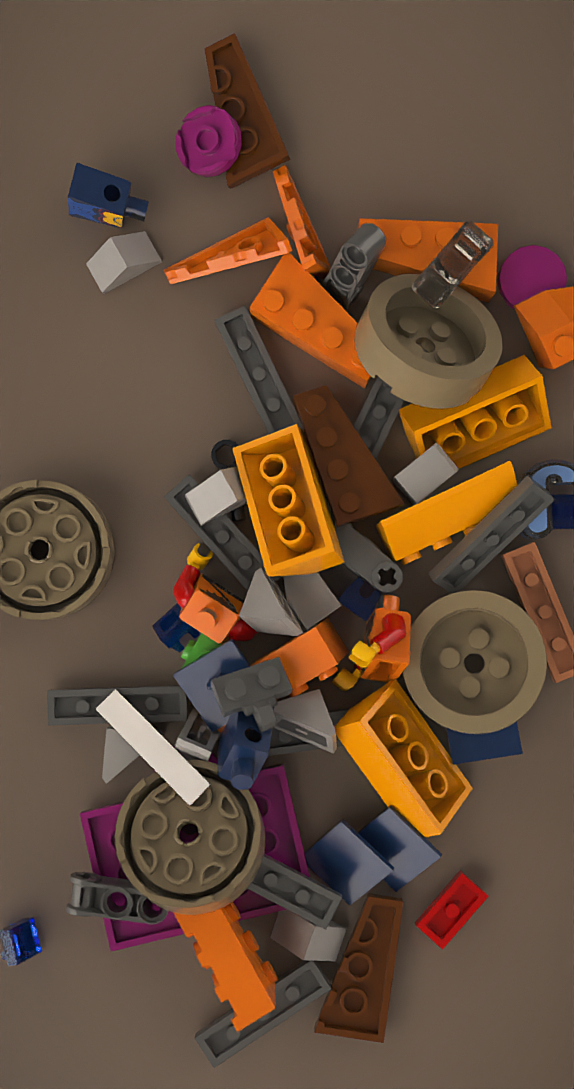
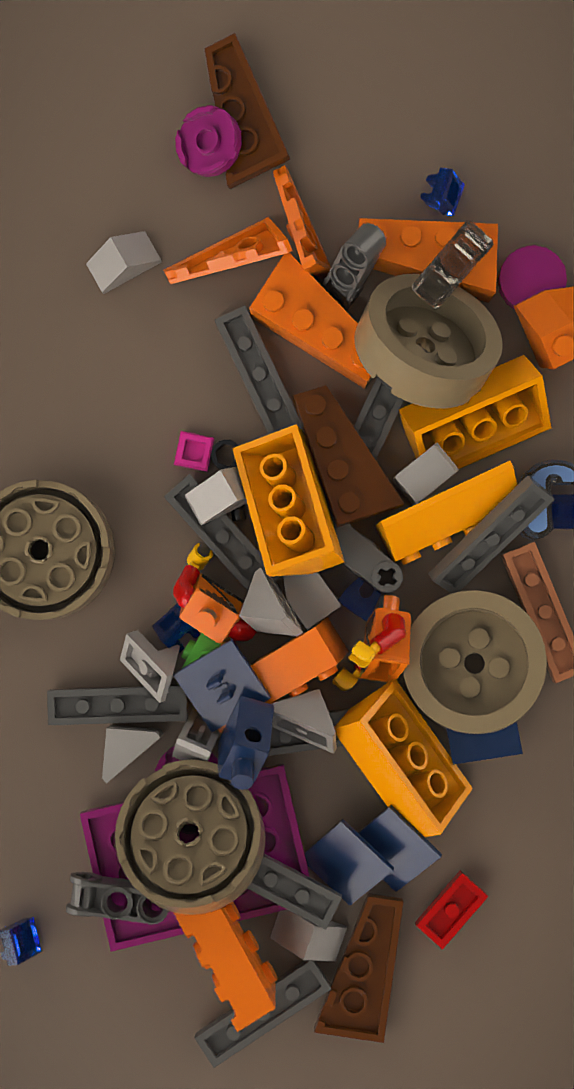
dark blue torso [68,163,149,228] -> none
white sticker [96,689,210,806] -> none
dark grey hinge [210,657,292,732] -> none
none -> light grey slope [120,630,180,703]
none -> dark pink tile [174,431,215,472]
none -> clear blue tile [420,168,464,216]

